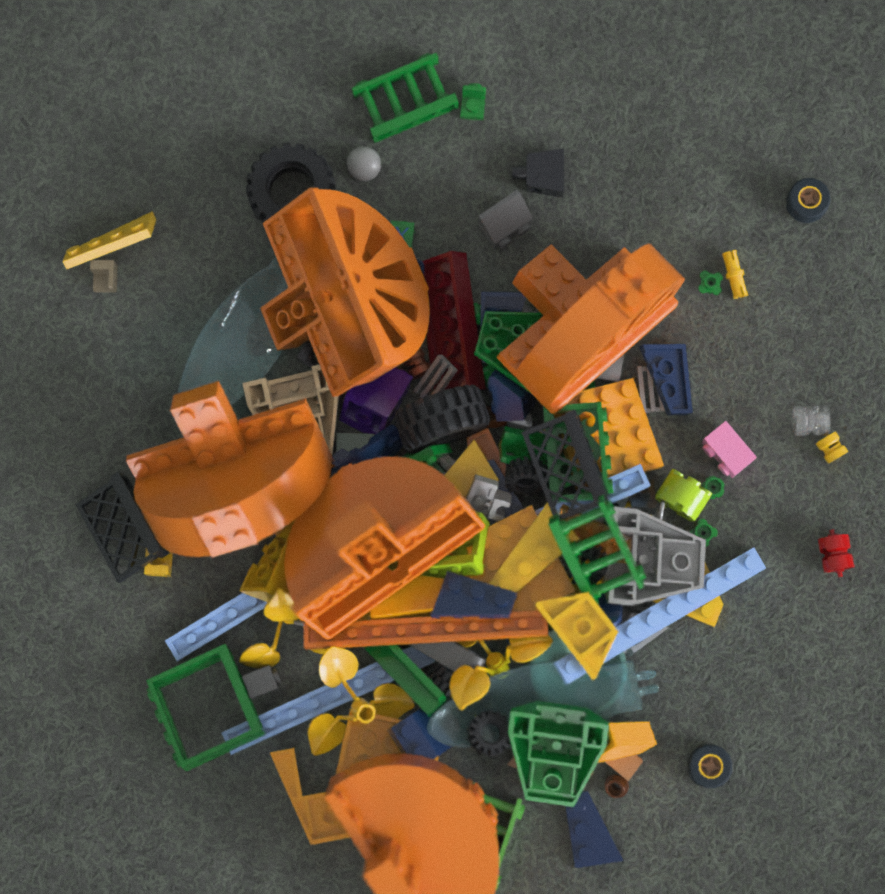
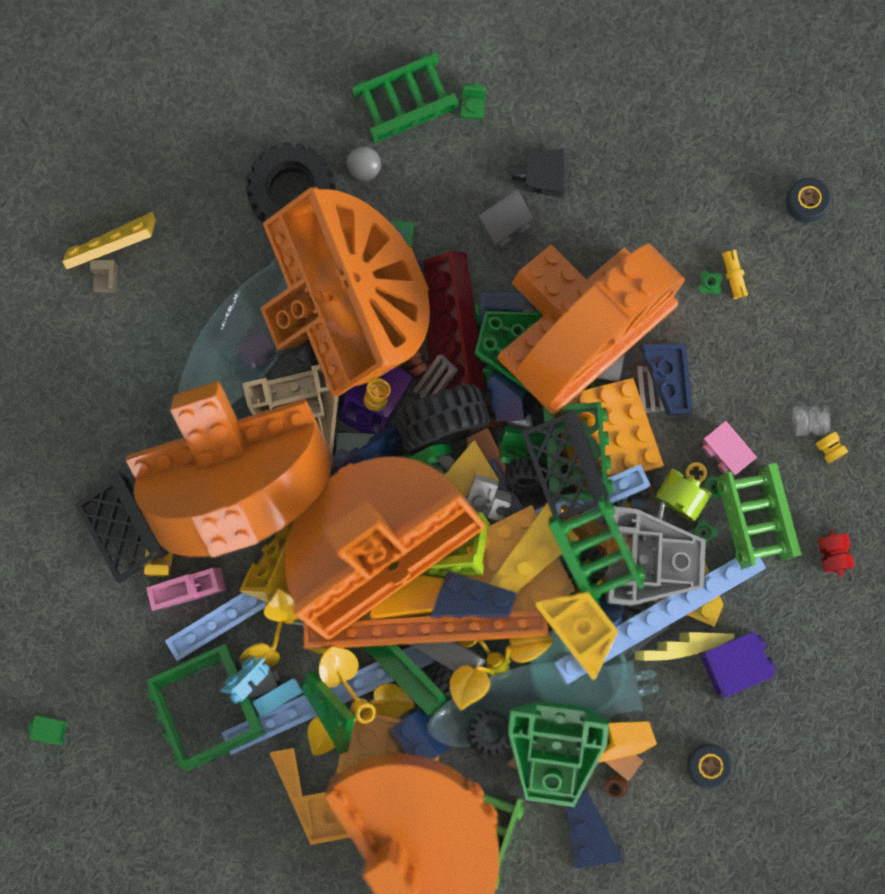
none -> green brick [28,715,68,745]
none -> bright pink slope [146,568,227,611]
none -> medium azure hinge [220,657,269,703]
none -> clear purple brick [237,328,276,368]
none -> medium azure slope [253,678,303,716]
none -> green wing [302,670,355,754]
none -> yellow wheel [364,379,391,411]
none -> light yellow slope [635,632,734,661]
none -> yellow bush [685,462,707,483]
none -> dark purple slope [700,632,776,699]
none -> bright green fence [717,463,801,570]

